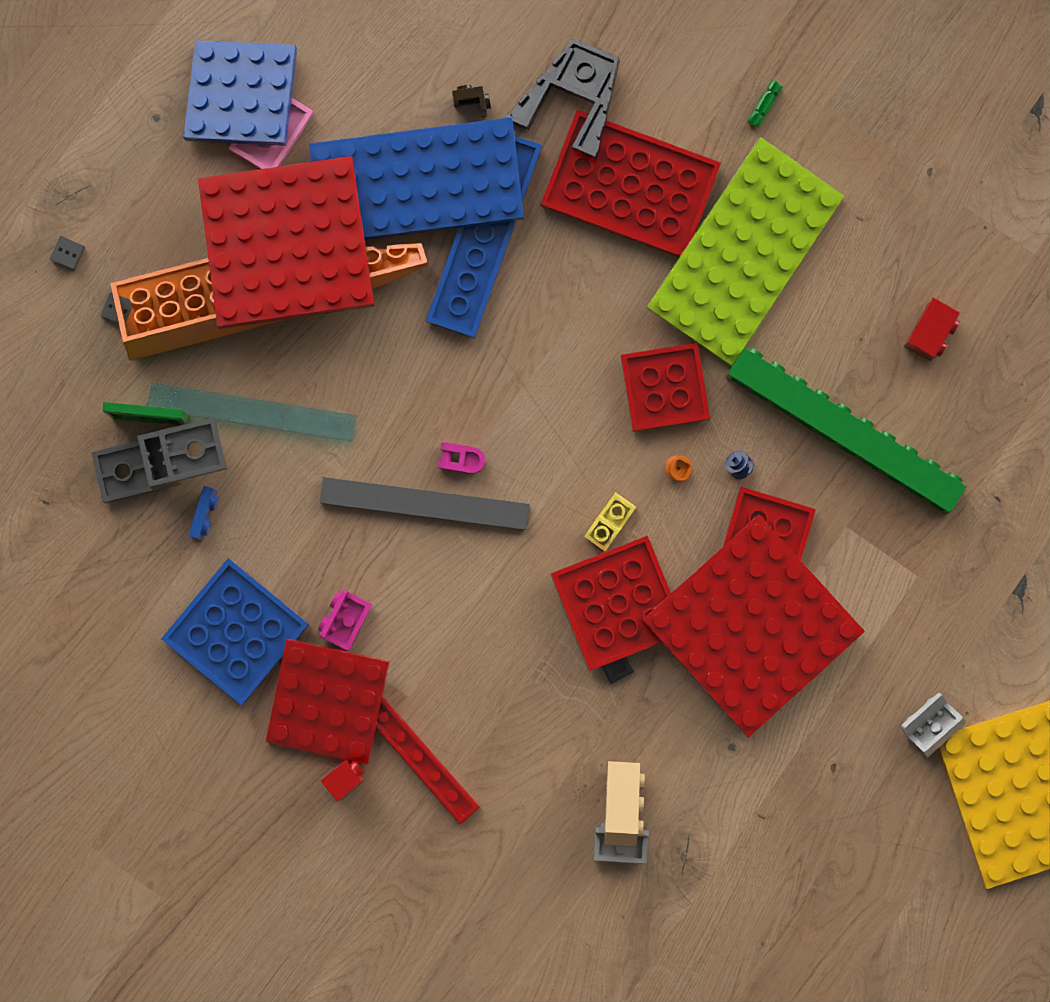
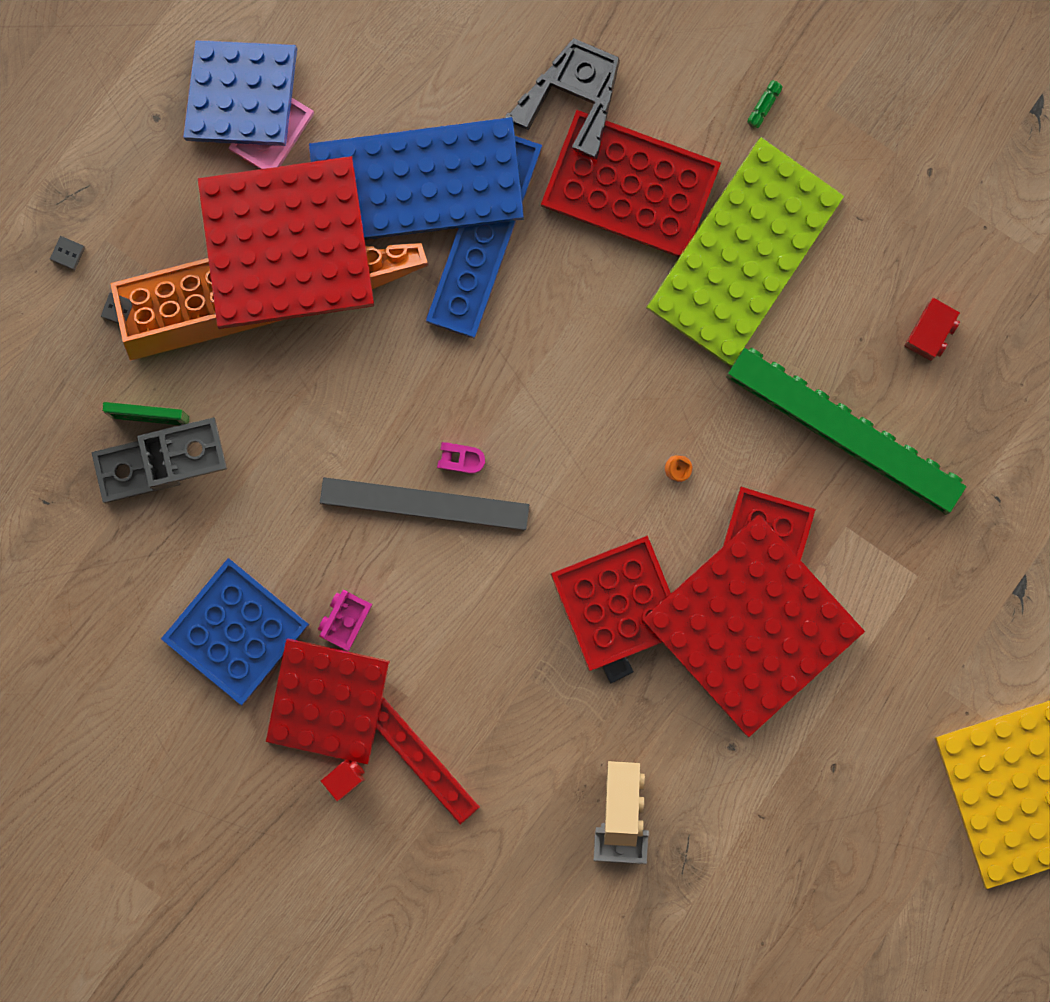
clear light blue tile [148,383,357,442] -> none
blue plate [189,486,219,541] -> none
dark brown bracket [452,85,491,118] -> none
light yellow slope [584,492,636,551] -> none
red plate [620,343,710,432] -> none
dark blue wheel [725,450,754,479] -> none
light grey bracket [901,693,966,758] -> none

